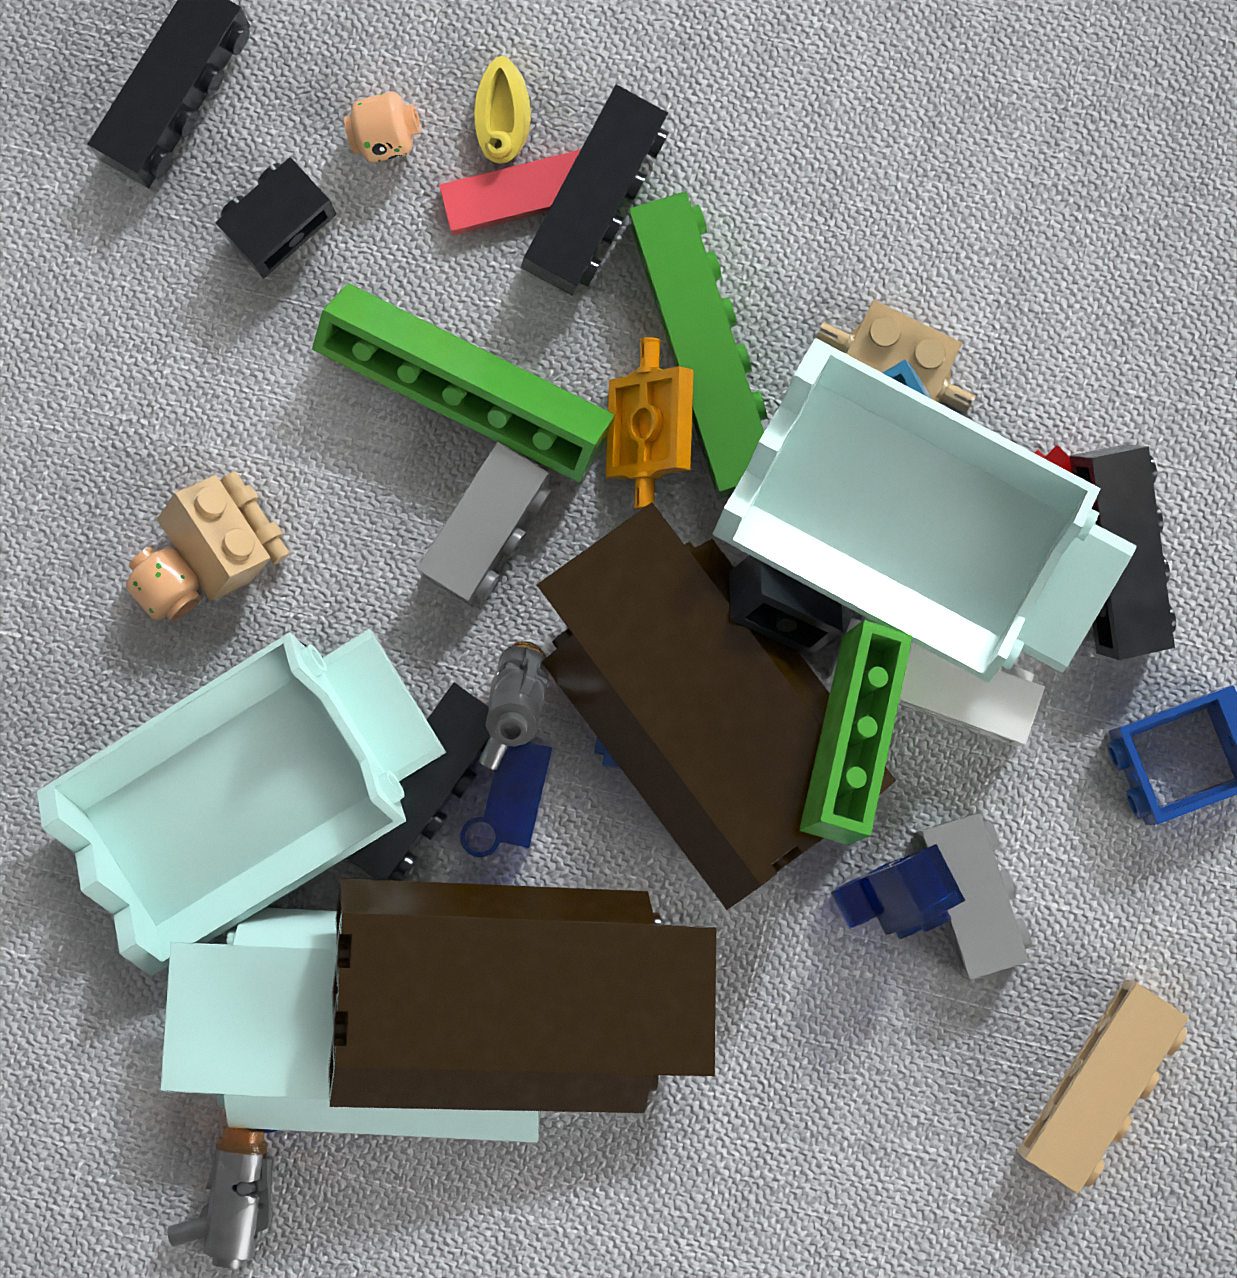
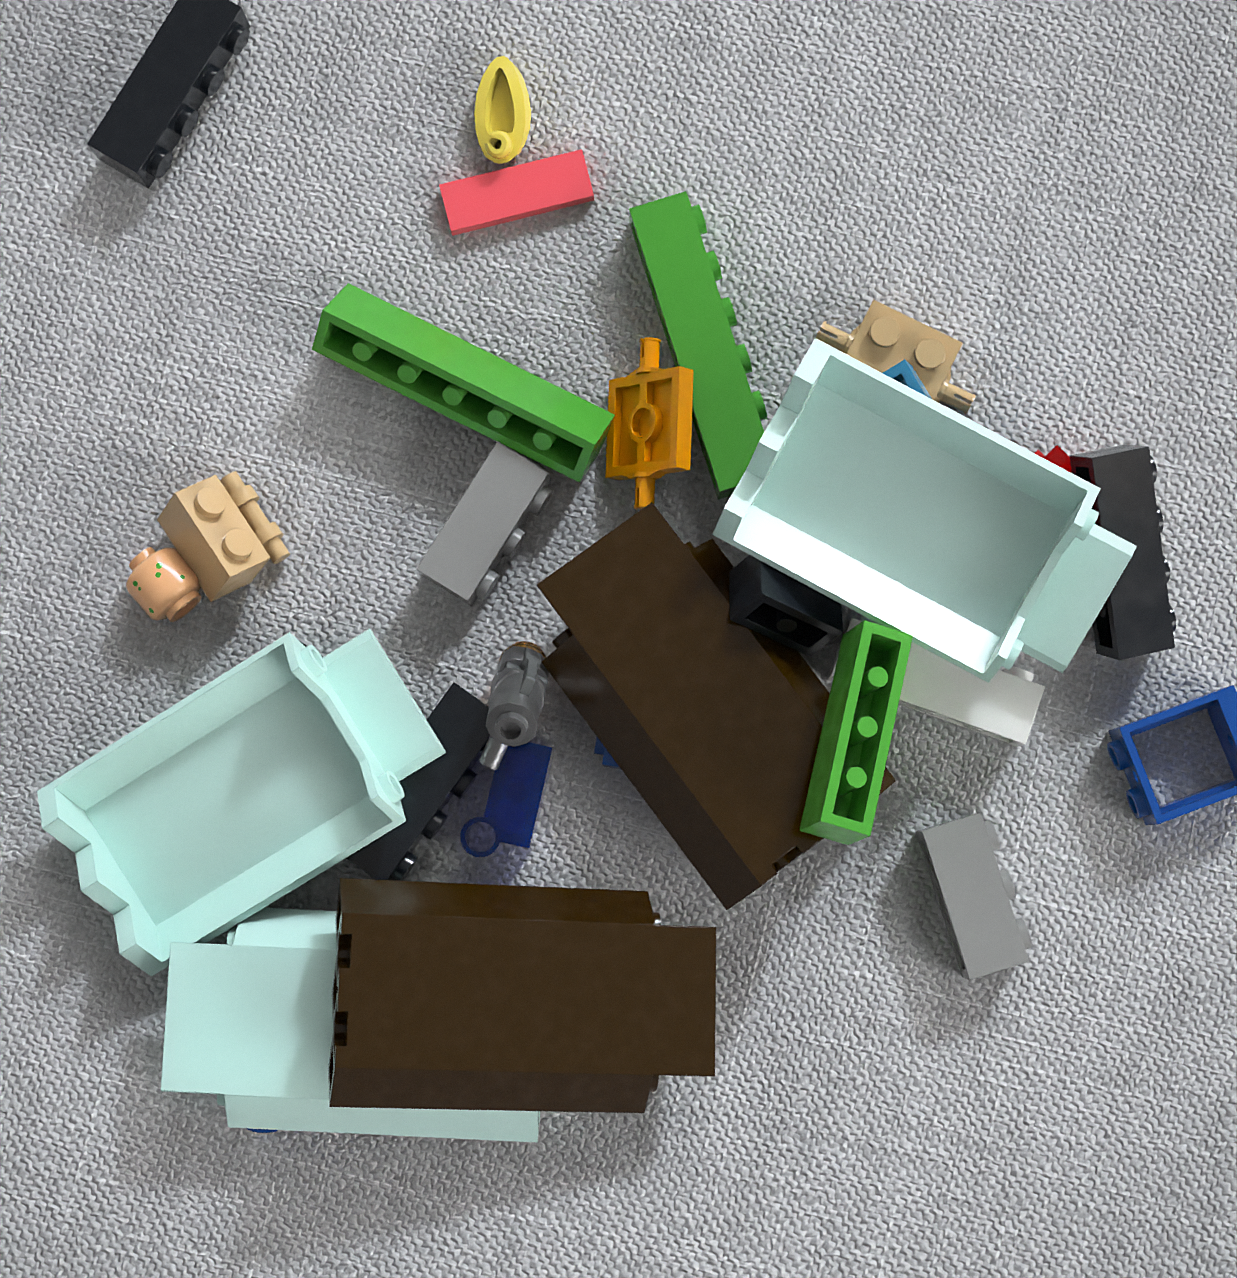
flat silver piece [167,1125,272,1268] -> none
black brick [215,157,337,279] -> none
light nougat head [344,91,421,163] -> none
black brick [520,84,670,296] -> none
clear blue hinge [831,844,966,940] -> none
tan brick [1016,980,1189,1194] -> none

